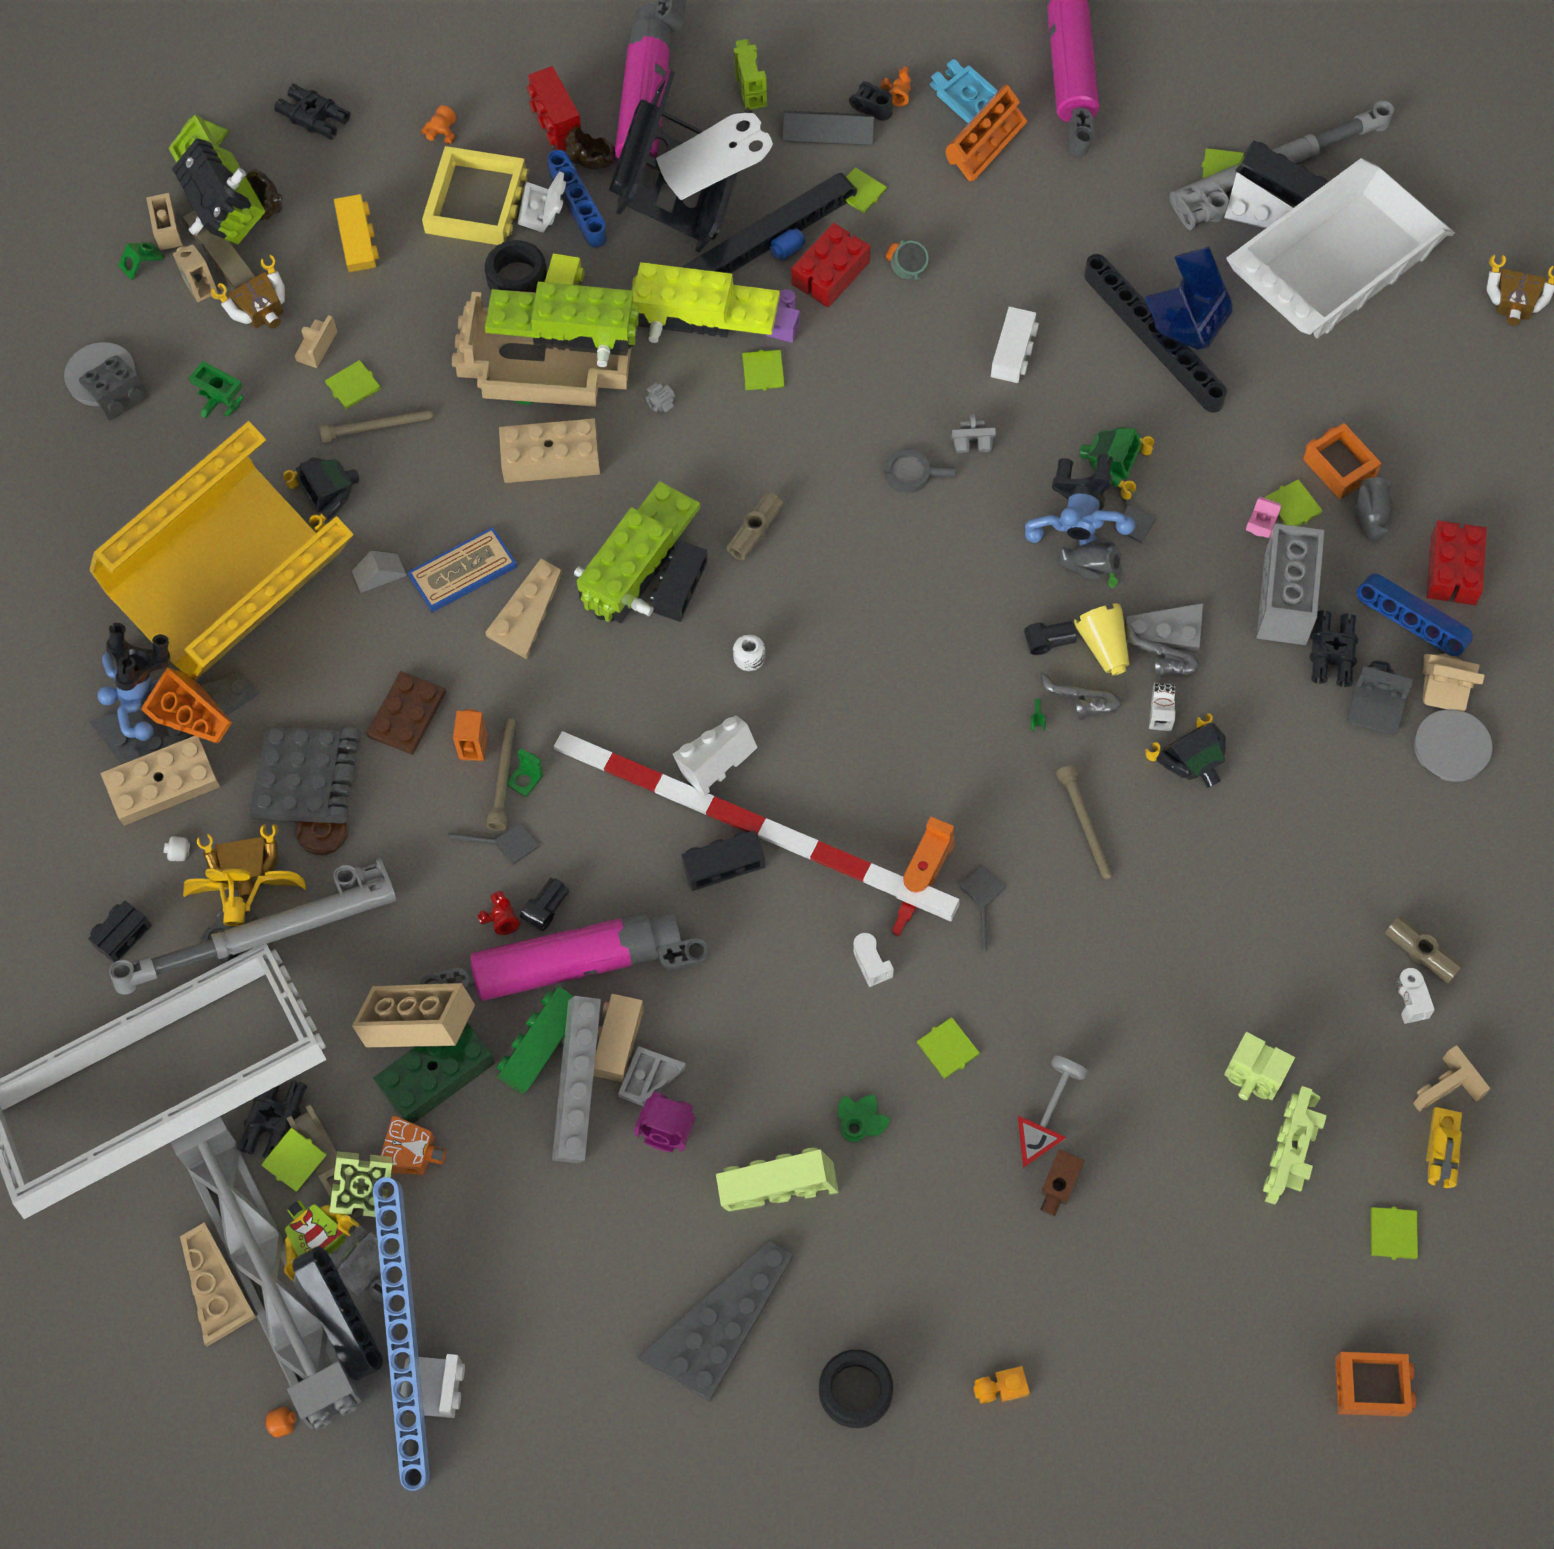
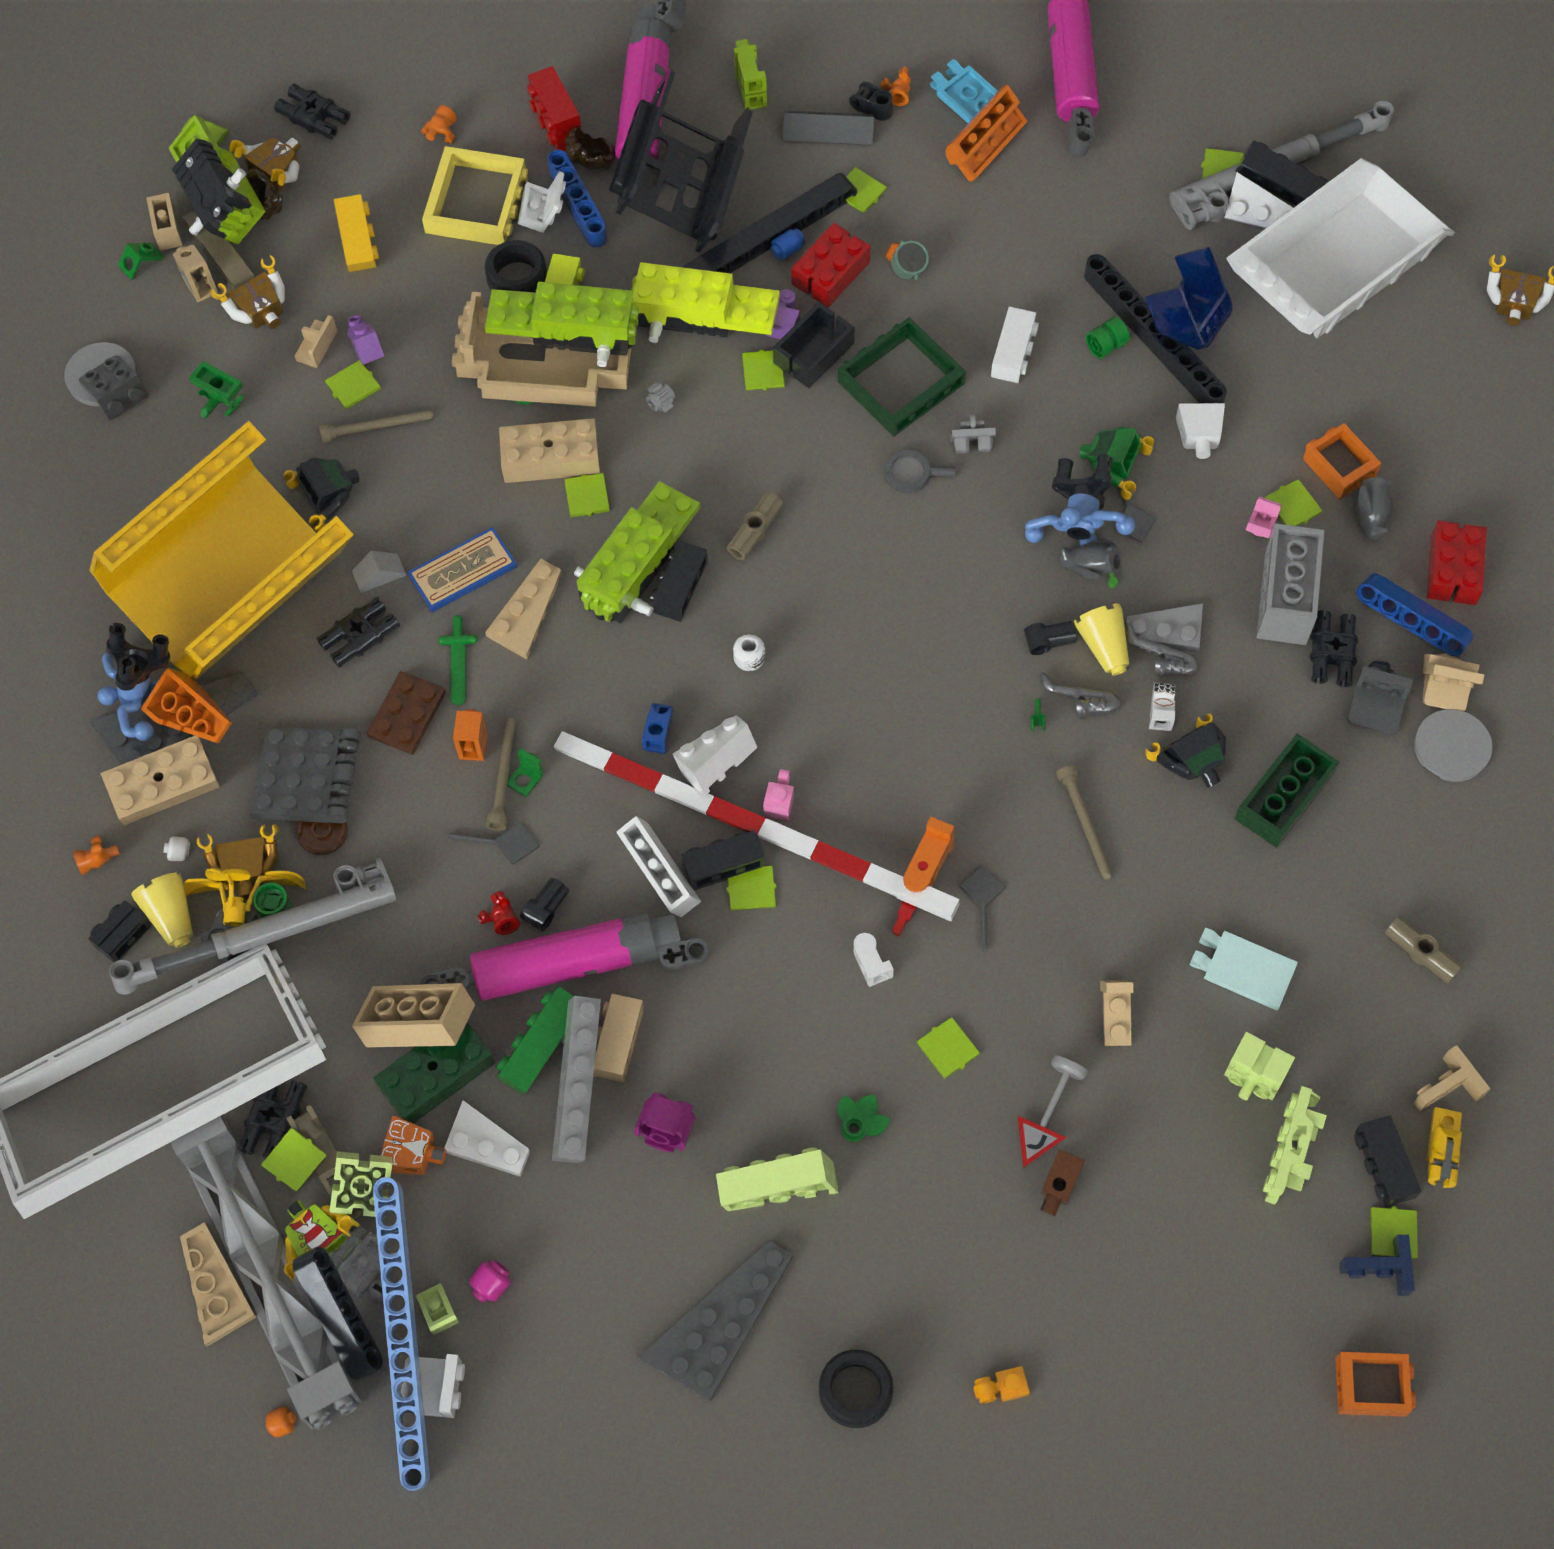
light grey wing [618,1046,686,1106] -> none
white piece [656,113,773,200] -> none
white leg [1396,968,1435,1024] -> none
none -> orange piece [73,835,120,875]
none -> light yellow cone [131,872,193,948]
none -> torso [229,138,301,193]
none -> green wheel [253,883,293,918]
none -> black pin [316,597,400,668]
none -> medium lavender brick [347,315,384,365]
none -> yellowish green slope [416,1283,459,1335]
none -> green sword [438,615,478,705]
none -> white wing [444,1101,530,1177]
none -> dark pink head [469,1260,511,1303]
none -> lime piece [564,473,610,517]
none -> white brick [617,816,701,917]
none -> blue leg [642,703,673,754]
none -> lime piece [726,866,777,910]
none -> bright pink brick [763,769,794,822]
none -> black piece [773,302,855,388]
none -> dark green window [838,317,966,437]
none -> green wheel [1085,316,1130,359]
none -> tan bracket [1100,980,1133,1046]
none -> white torso [1176,403,1225,459]
none -> light aqua tile [1189,928,1298,1011]
none -> dark green brick [1234,734,1340,848]
none -> dark blue bracket [1339,1235,1415,1296]
none -> black brick [1354,1115,1422,1208]

